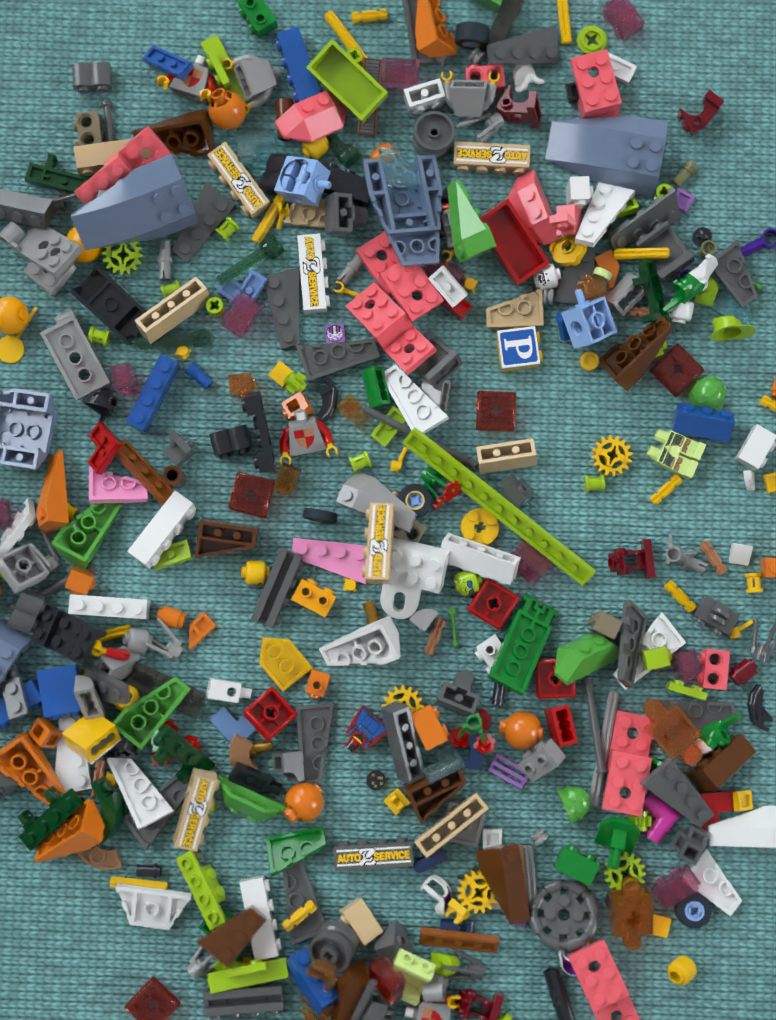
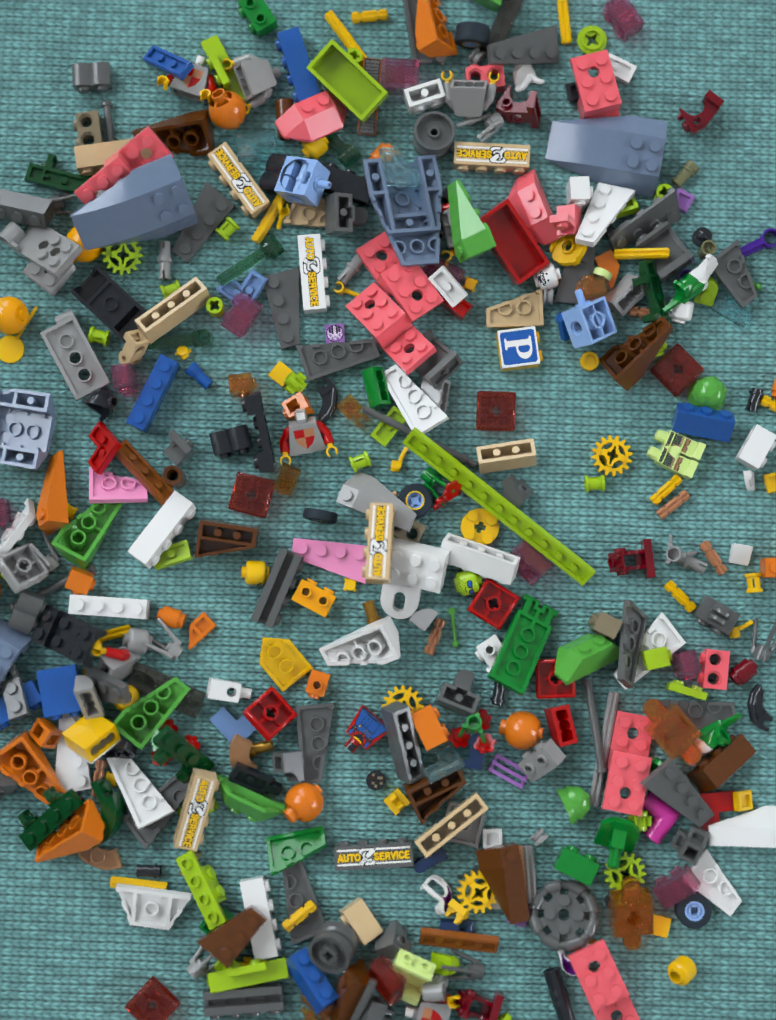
clear orange bracket [306,959,337,992] -> none
lime piece [710,315,756,342] -> none
none -> tan leg [119,329,150,367]
none -> nougat axle [656,490,690,520]
none -> black pin [745,388,764,413]

